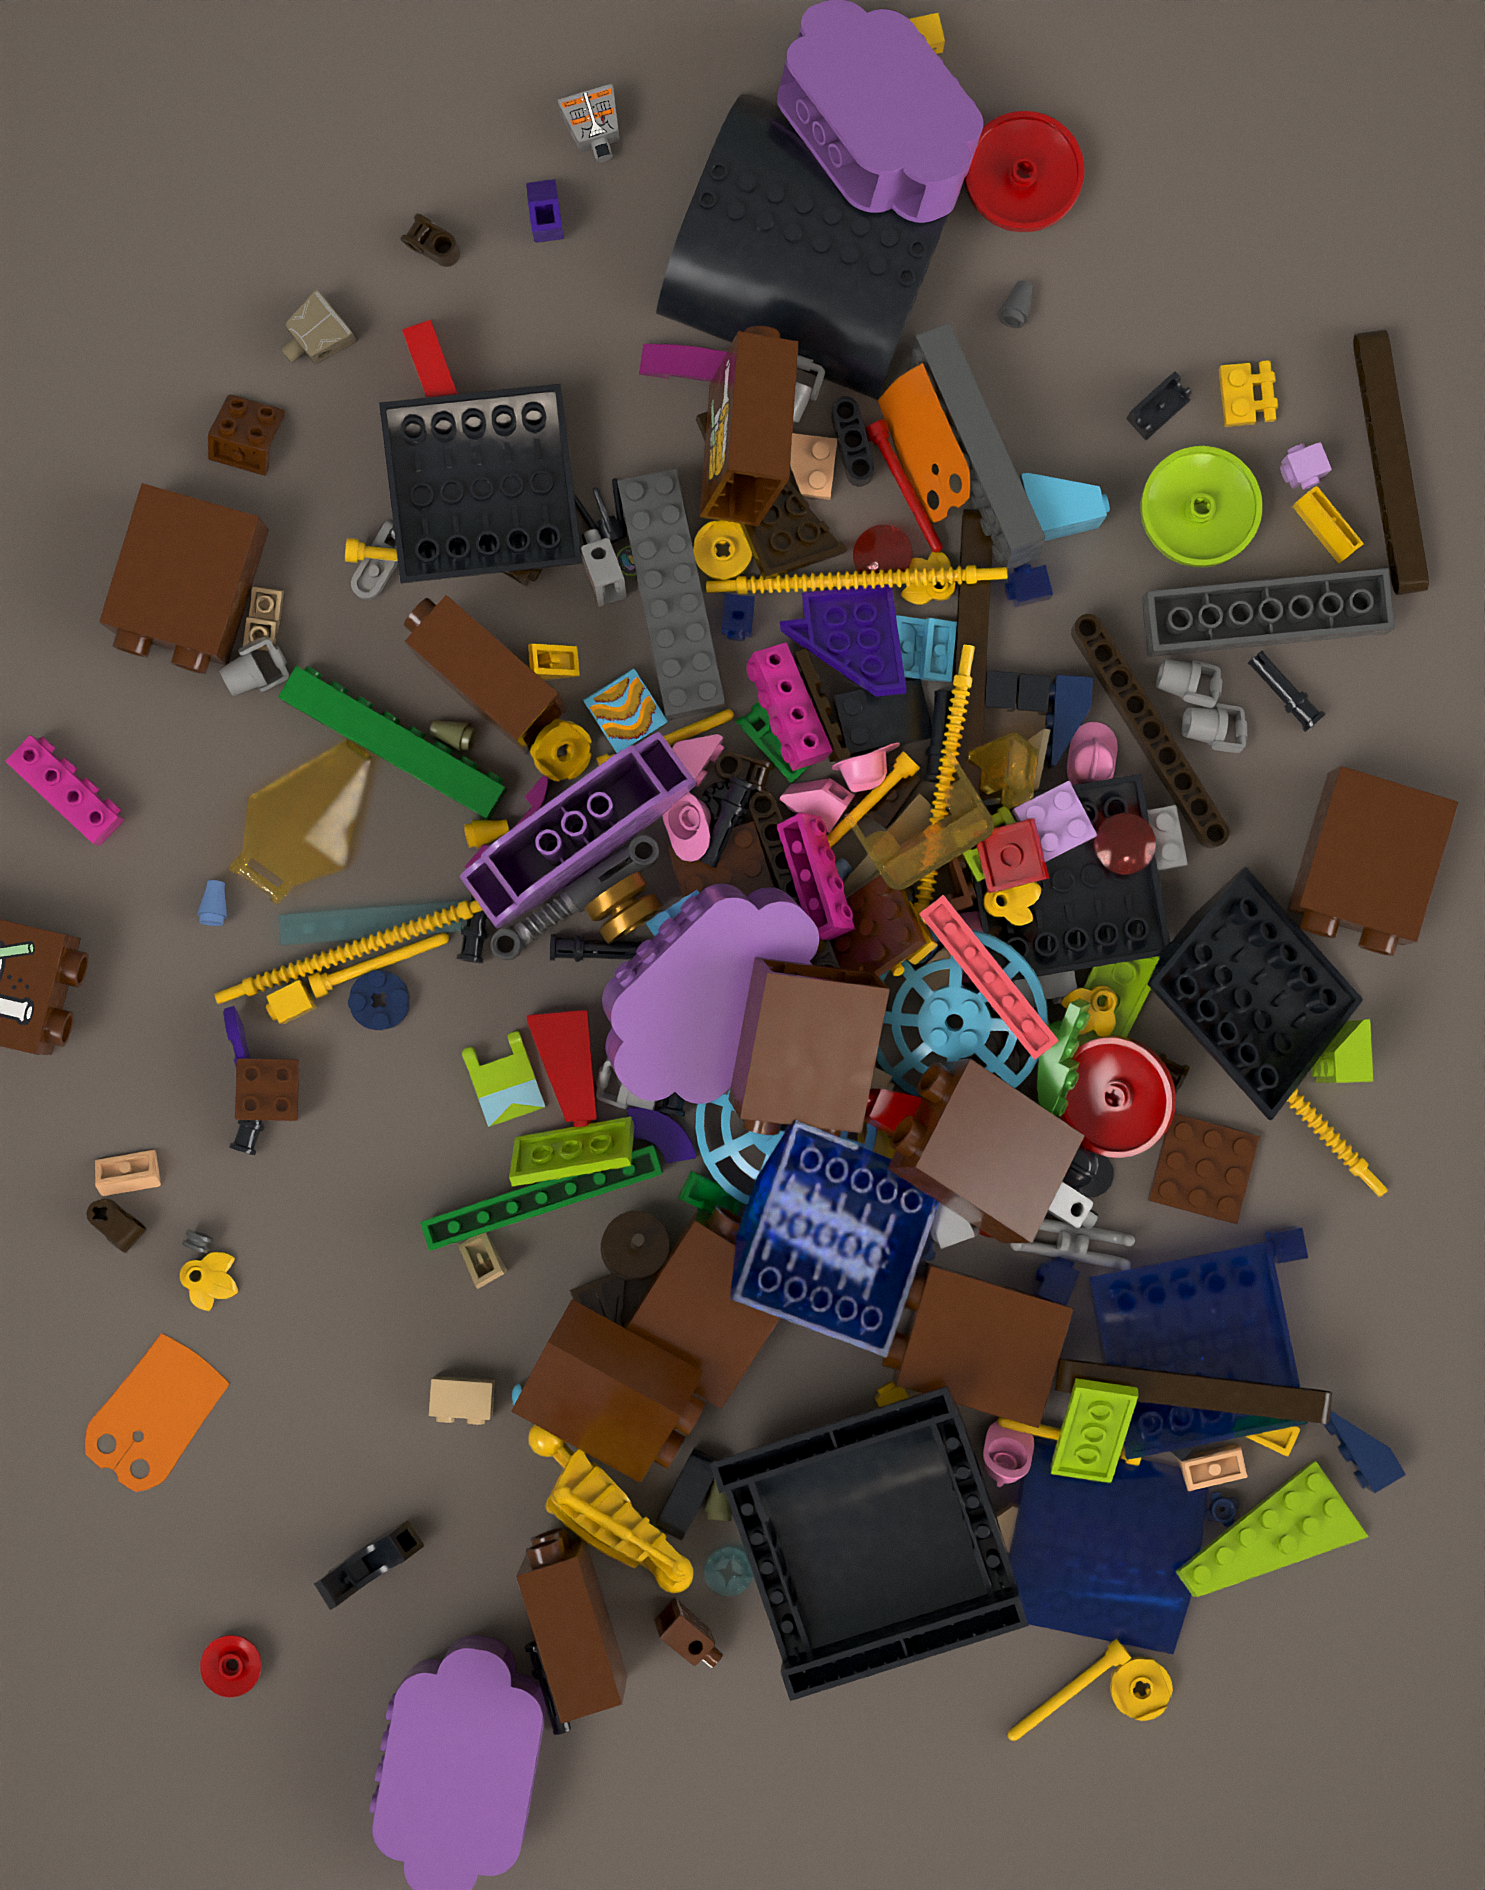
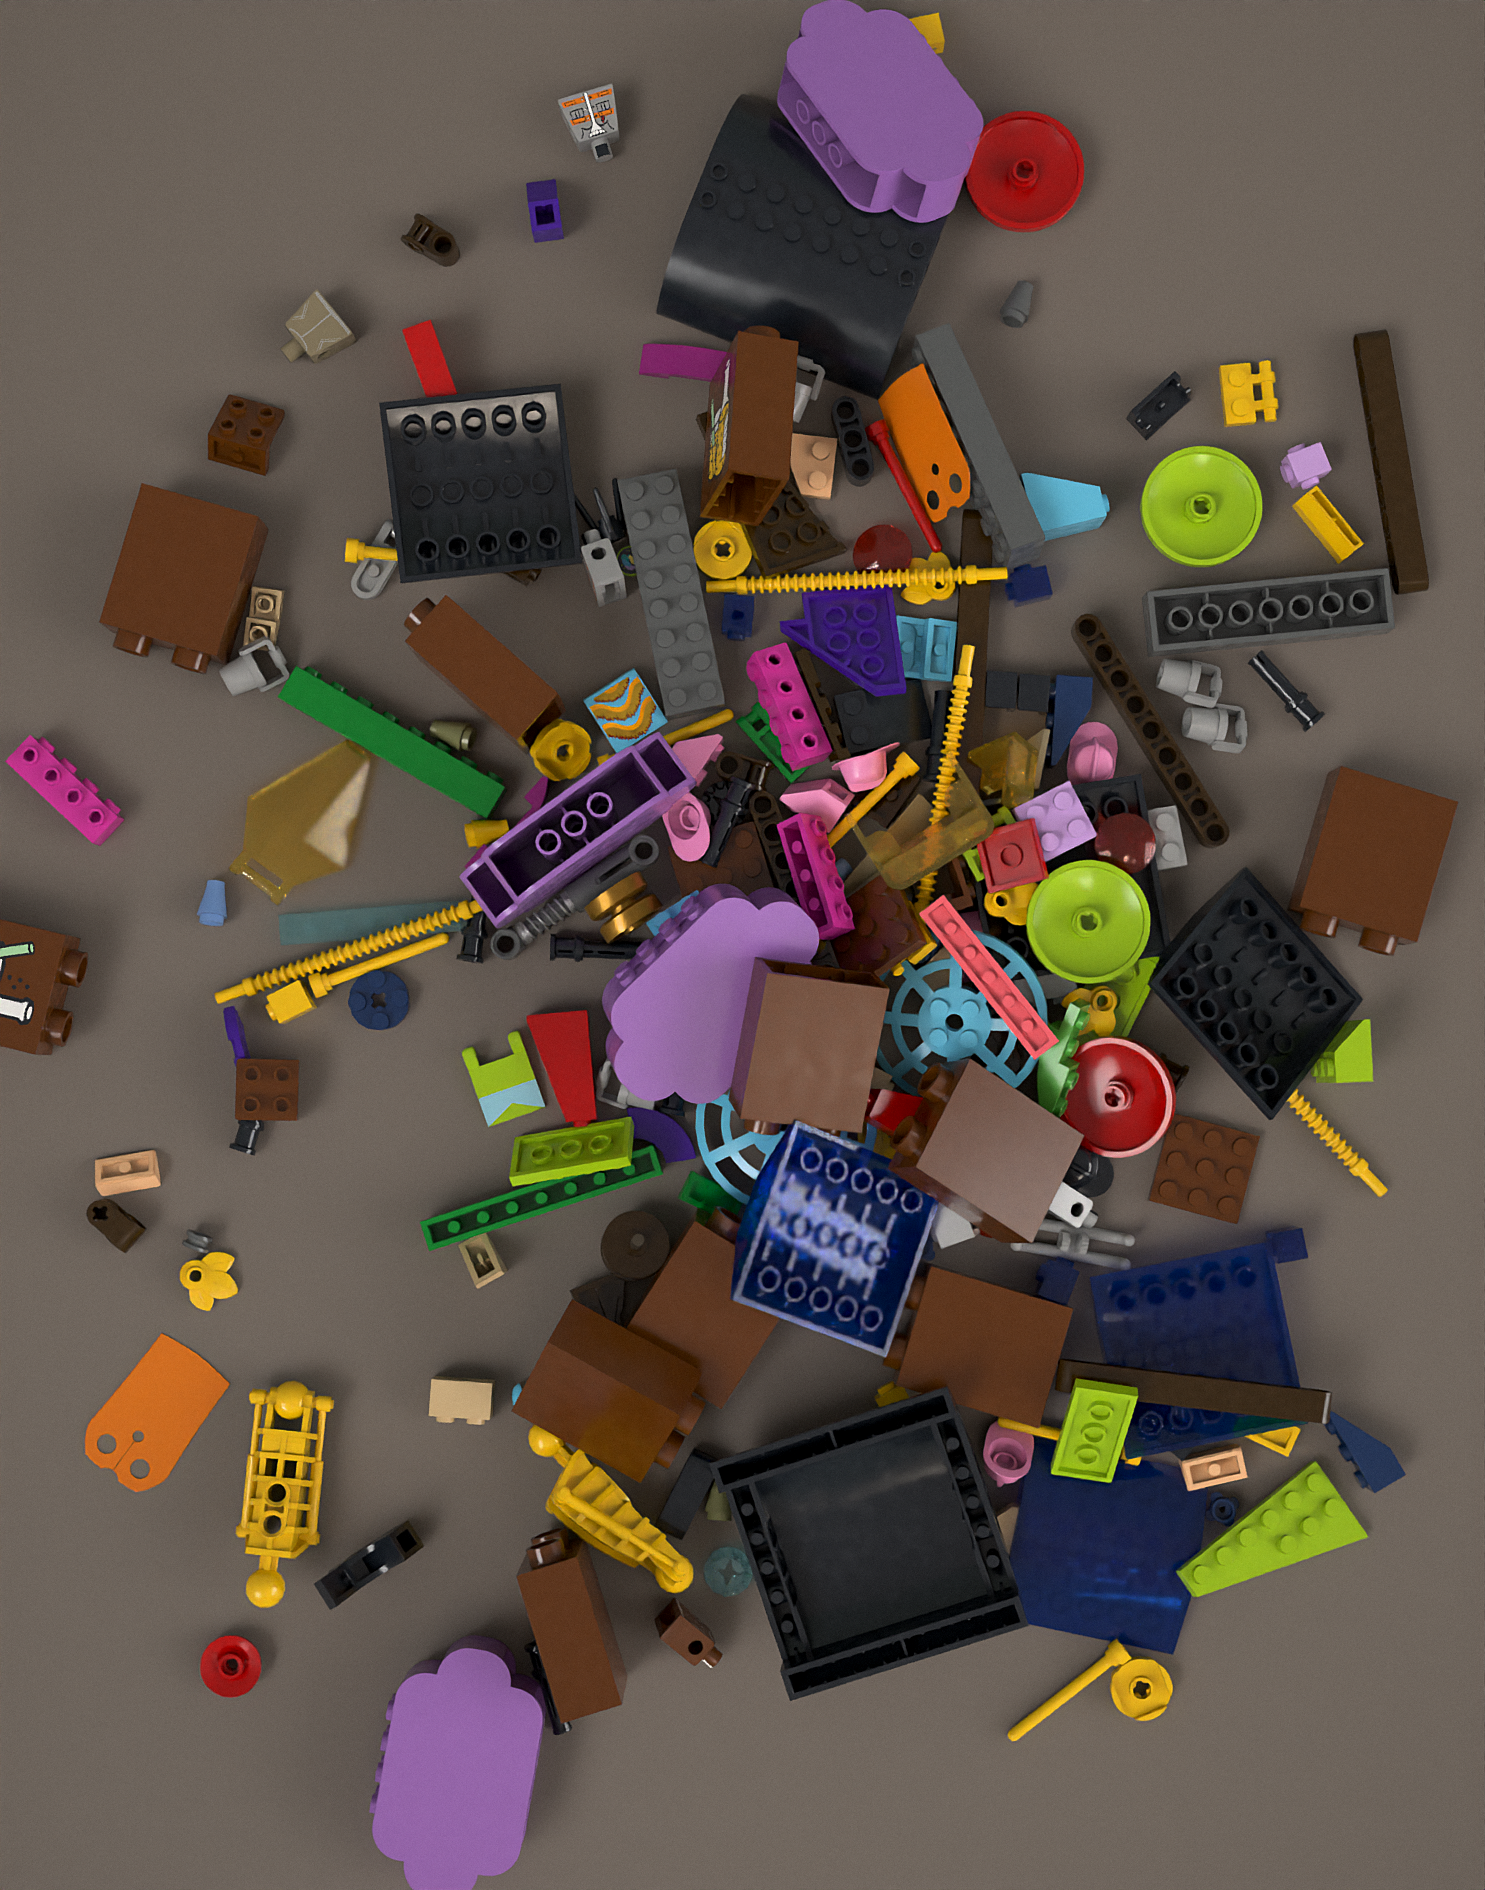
yellow slope [528,644,580,680] -> none
none -> yellow piece [235,1380,334,1608]
none -> lime dish [1026,860,1150,984]

